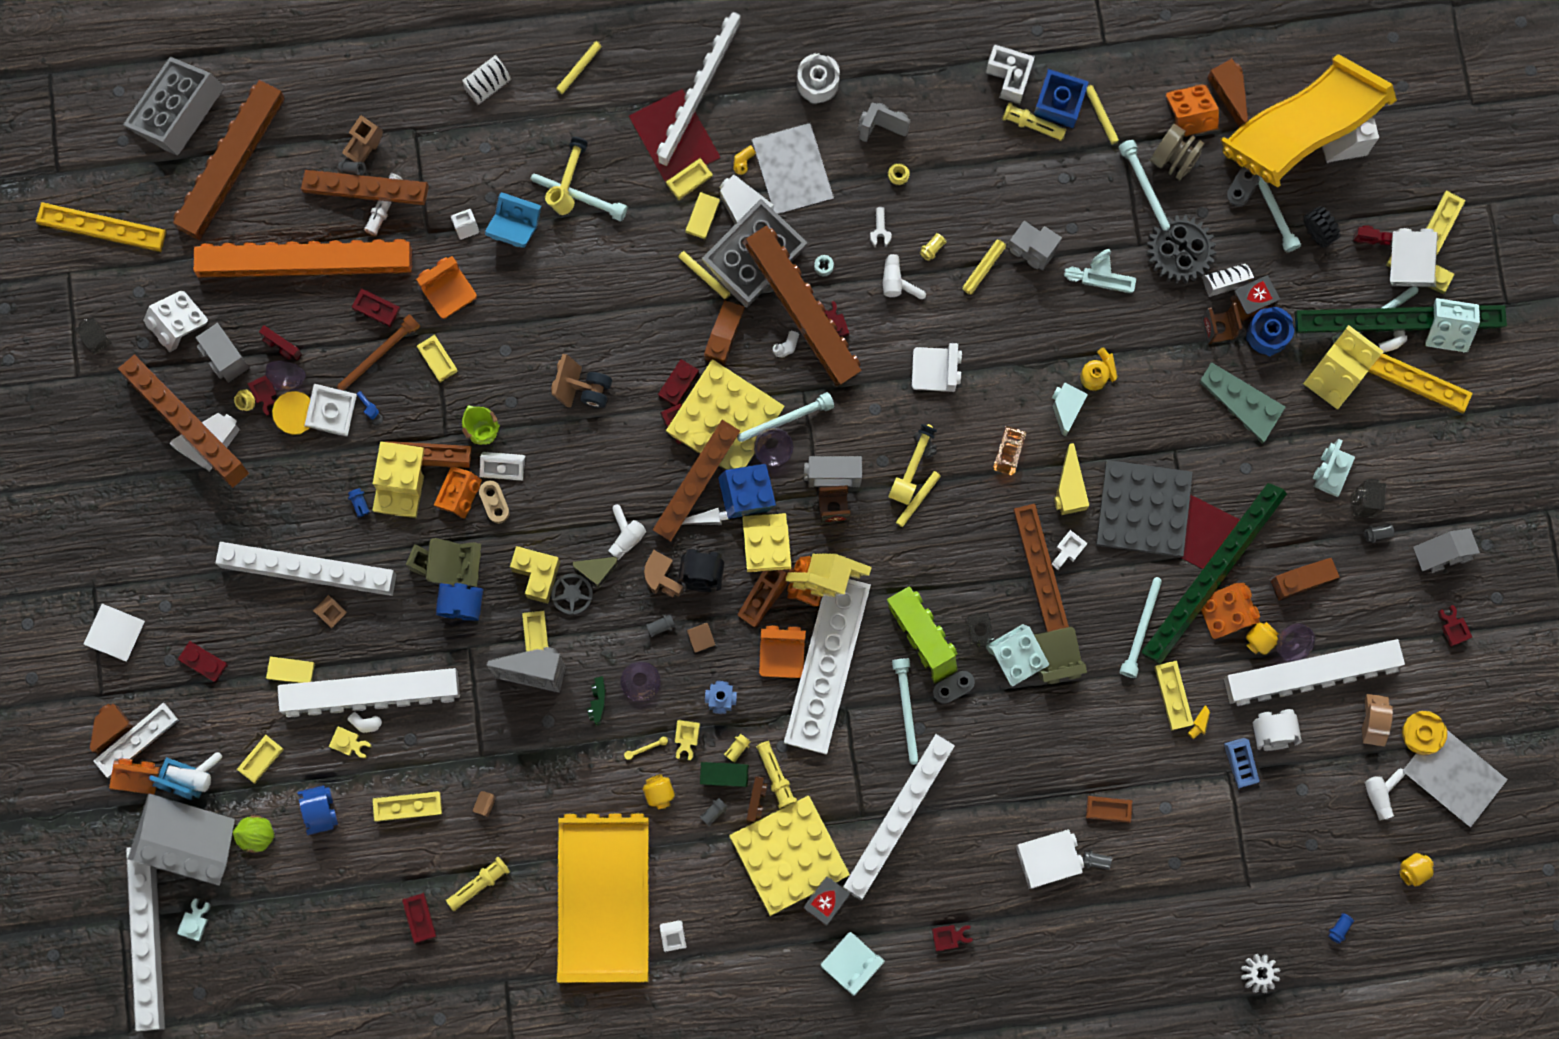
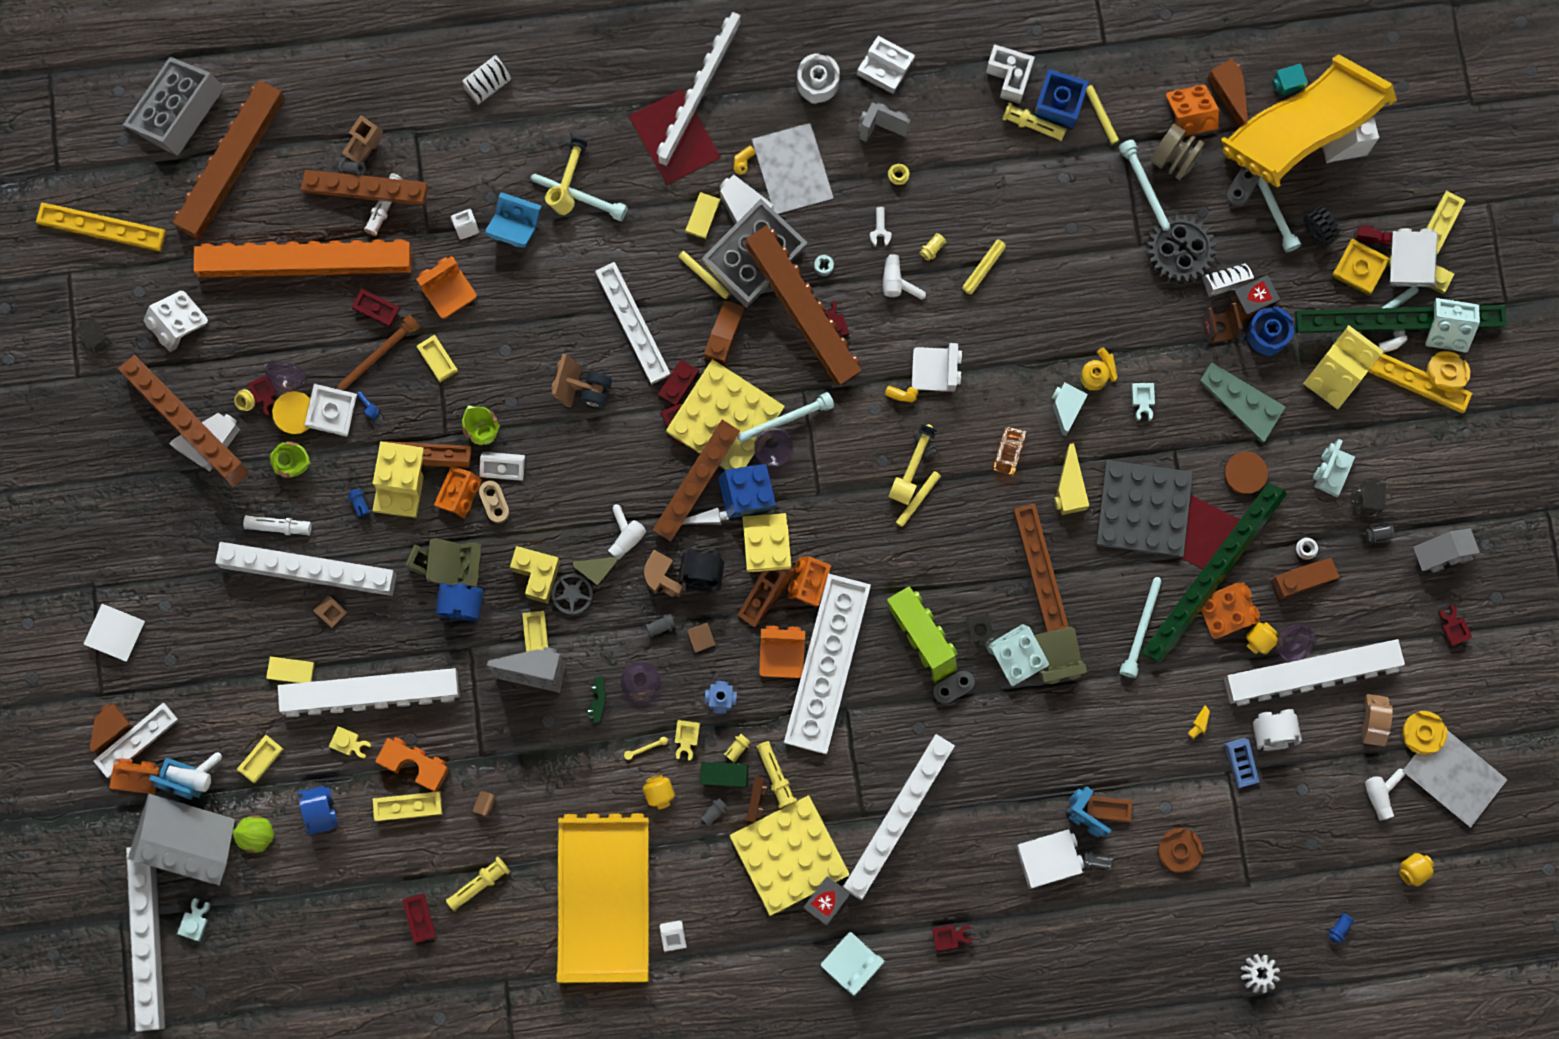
dark red plate [178,641,228,683] -> none
light grey brick [196,323,249,383] -> none
dark red plate [259,325,302,361] -> none
white arm [347,712,382,733] -> none
light yellow bar [556,41,602,94] -> none
light yellow tile [666,158,713,201] -> none
white arm [772,331,799,358] -> none
light yellow bracket [785,554,871,597] -> none
light grey window [804,456,862,487] -> none
reddish brown piece [818,485,850,524] -> none
light aqua piece [892,658,918,765] -> none
light grey brick [1008,221,1062,270] -> none
white plate [1052,530,1087,570] -> none
light aqua piece [1064,249,1136,293] -> none
light yellow plate [1154,661,1194,731] -> none
none -> white pin [243,515,312,536]
none -> lime hair [269,442,310,478]
none -> orange arch [375,737,449,792]
none -> white plate [595,262,670,385]
none -> white slope [857,36,915,94]
none -> yellow arm [885,386,919,402]
none -> dark azure bracket [1066,786,1112,838]
none -> light aqua plate [1131,383,1155,421]
none -> dark orange tile [1157,828,1203,873]
none -> dark orange tile [1224,452,1268,495]
none -> teal brick [1272,64,1308,97]
none -> white plate [1296,538,1318,560]
none -> yellow plate [1332,239,1390,296]
none -> yellow tile [1427,351,1471,392]

